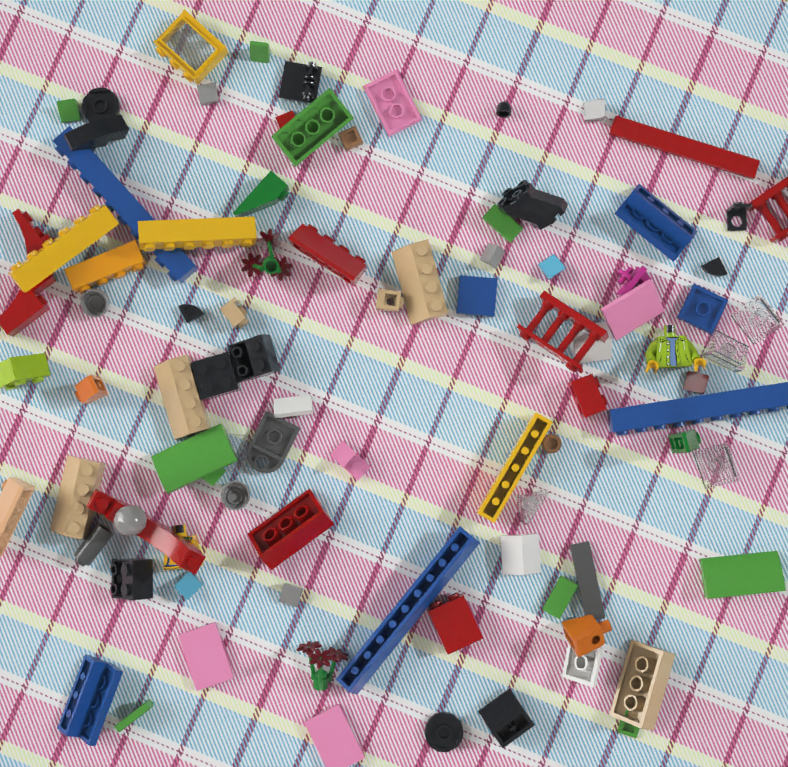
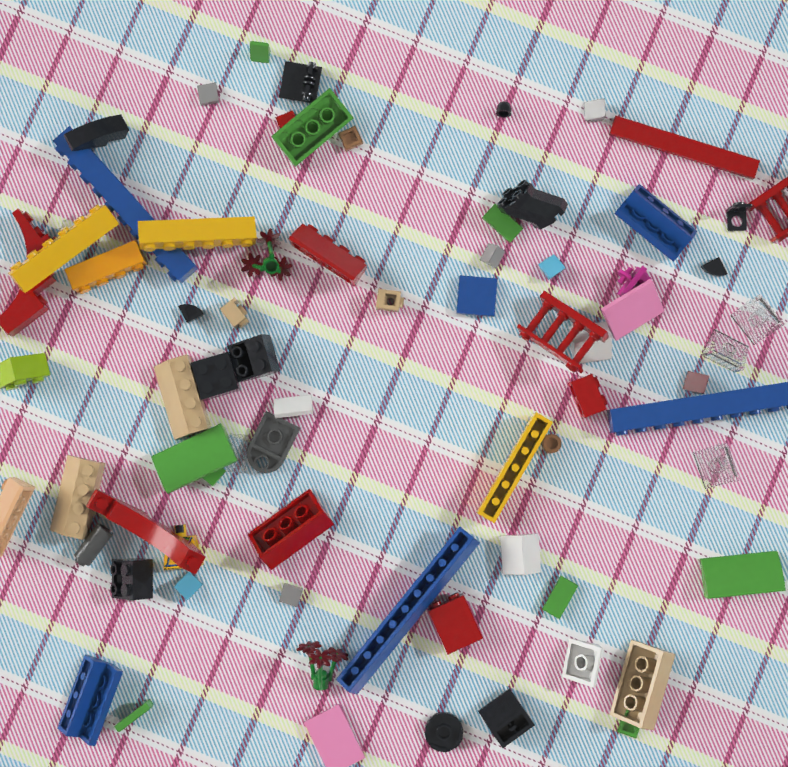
bright green slope [57,99,81,123] -> none
orange slope [75,375,108,404] -> none
light grey hair [80,288,110,317] -> none
black tile [82,87,121,122] -> none
light grey hair [114,506,147,536] -> none
window [153,9,228,85] -> none
bright pink tile [178,622,234,691] -> none
light grey hair [221,481,250,510] -> none
green slope [233,171,290,217] -> none
bright pink slope [330,441,371,480] -> none
bright pink tile [363,69,422,137] -> none
tan slope [392,239,448,325] -> none
clear slope [515,490,549,525] -> none
orange torso [561,615,612,657] -> none
dark grey tile [569,541,605,620] -> none
lime torso [645,325,706,374] -> none
green slope [668,429,701,453] -> none
blue tile [677,284,728,335] -> none

